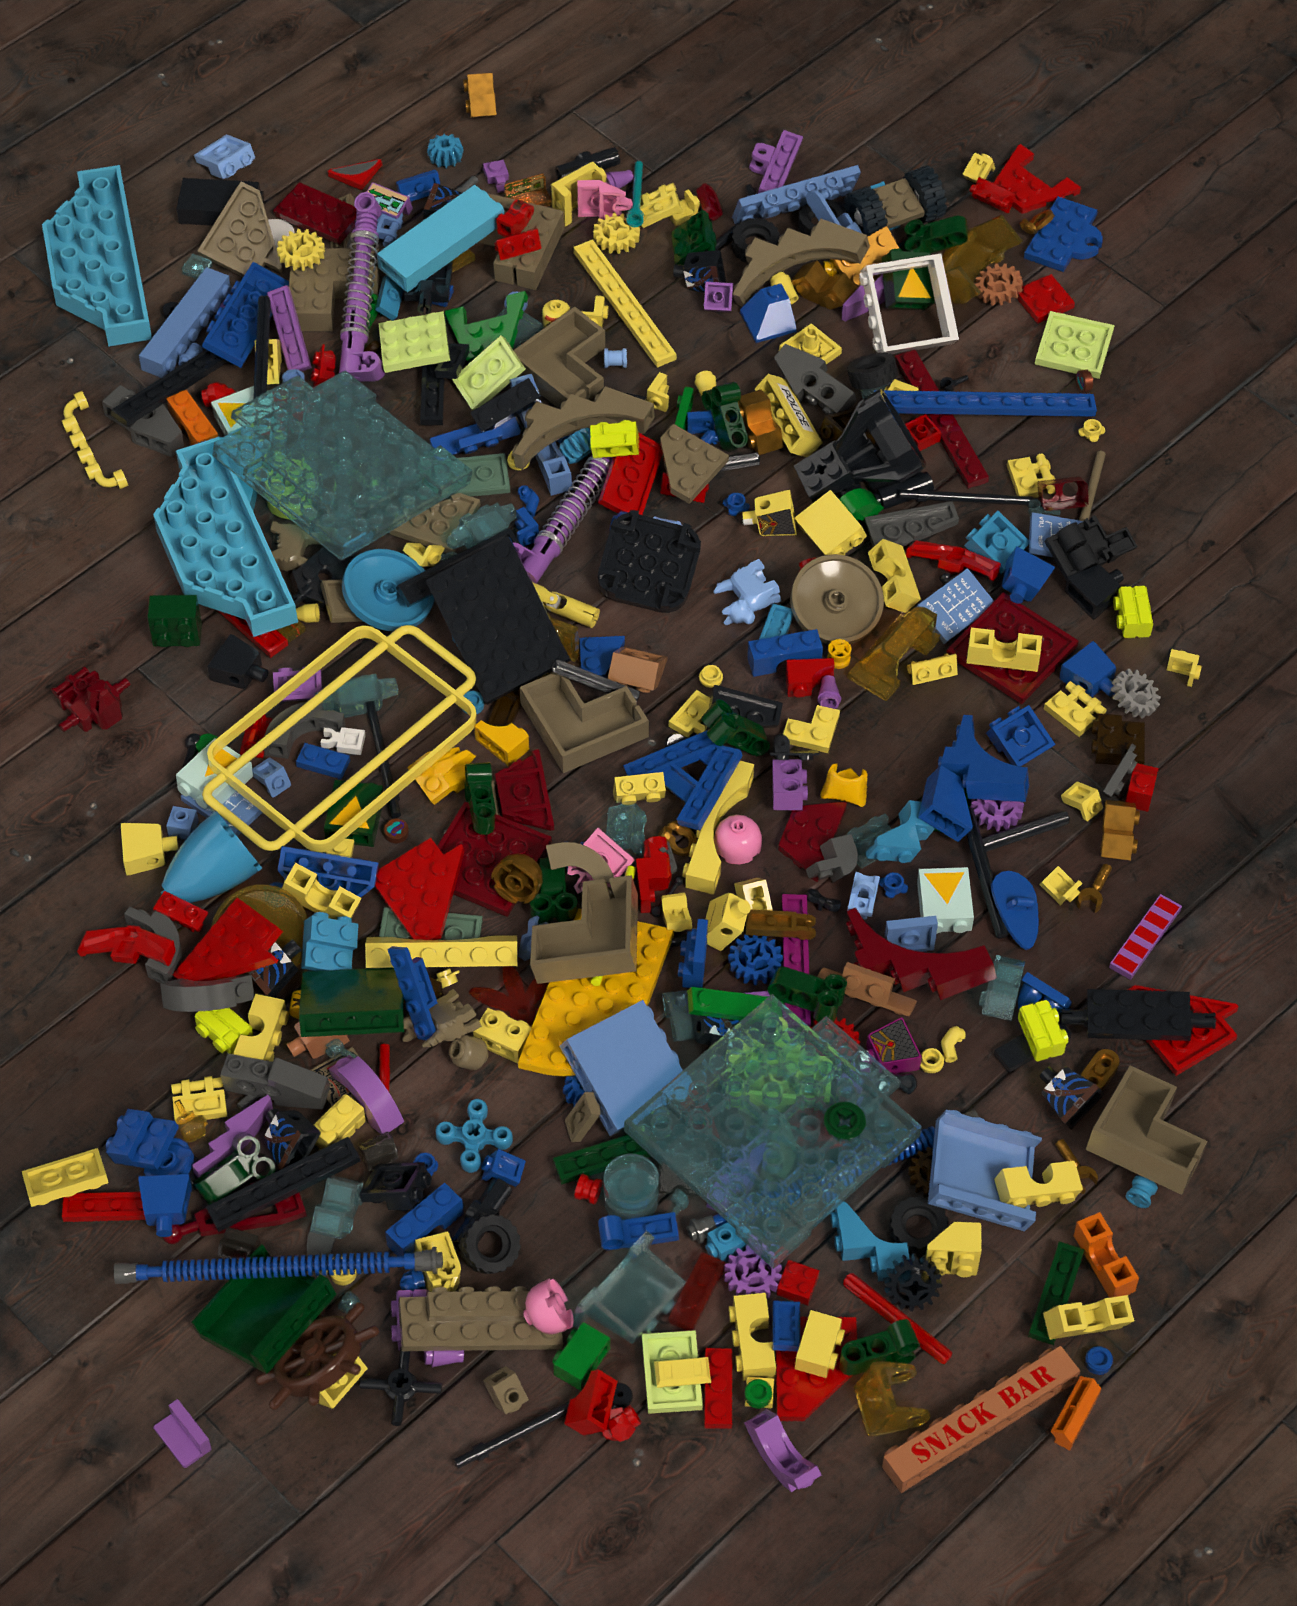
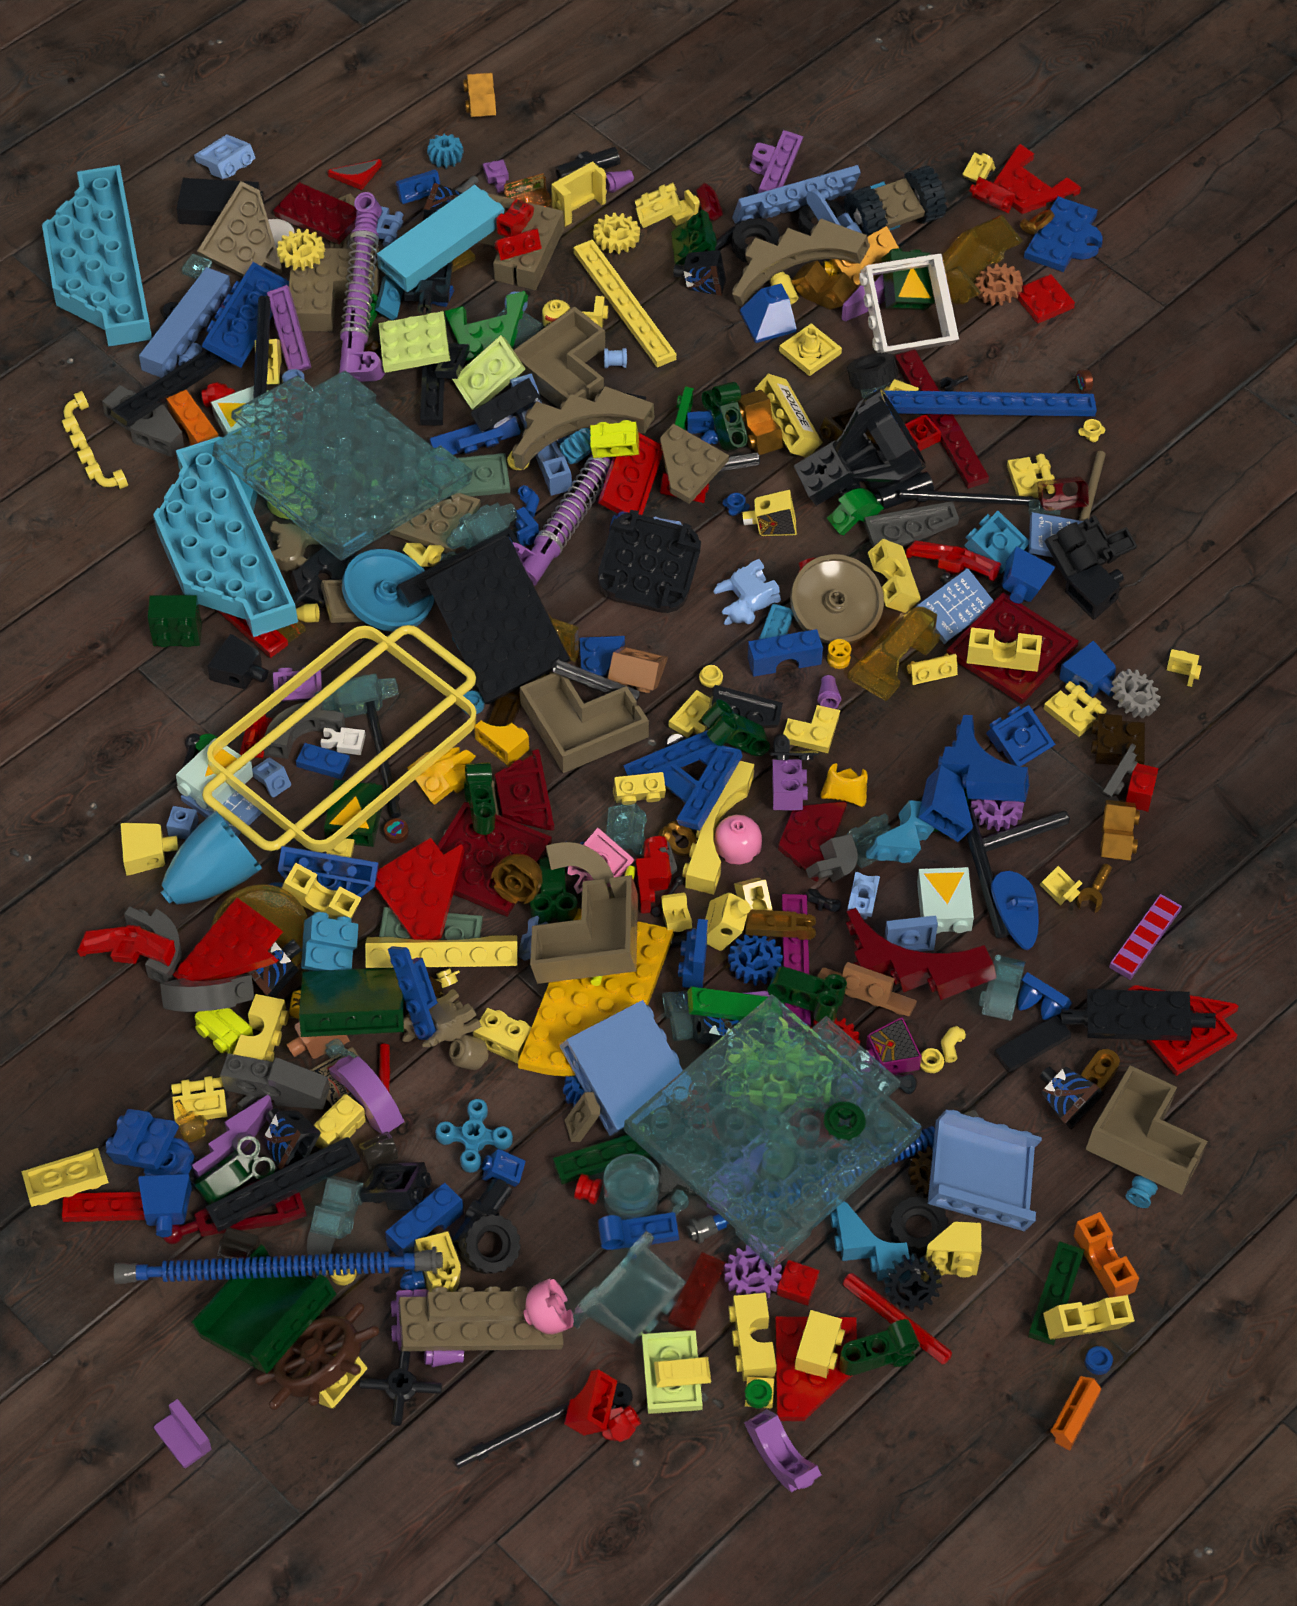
dark red piece [51,666,131,732] -> none
red hinge [153,891,209,932] -> none
red hinge [310,344,336,391] -> none
clear light blue hinge [338,1291,361,1314] -> none
panel [367,182,413,219] -> none
blue plate [413,1153,438,1176] -> none
clear red plant [469,966,549,1023] -> none
dark tan brick [483,1366,529,1414] -> none
light yellow piece [532,582,600,628] -> none
green brick [552,1322,610,1391] -> none
bright pink plate [577,180,633,220] -> none
teal piece [626,161,644,227] -> none
light yellow bracket [647,372,669,412] -> none
light yellow cone [694,371,716,396] -> none
medium lavender piece [704,282,733,312] -> none
red plate [704,1348,732,1429] -> none
dark azure brick [705,1219,748,1266] -> none
blue plate [772,1300,800,1352] -> none
dark grey brick [774,344,857,415] -> none
red arch [786,658,835,698] -> none
light yellow panel [794,490,867,555] -> none
clear yellow hose [853,1361,930,1437] -> none
blue plate [879,873,908,898] -> none
nougat brick [882,1346,1080,1493] -> none
dark green piece [904,216,968,253] -> none
light yellow arch [994,1161,1083,1208] -> none
neon yellow brick [1018,1000,1068,1061] -> none
yellowish green plate [1035,311,1115,379] -> none
pearl gold piece [1055,1139,1098,1194] -> none
light yellow bracket [1061,781,1103,821] -> none
neon yellow brick [1113,586,1153,638] -> none

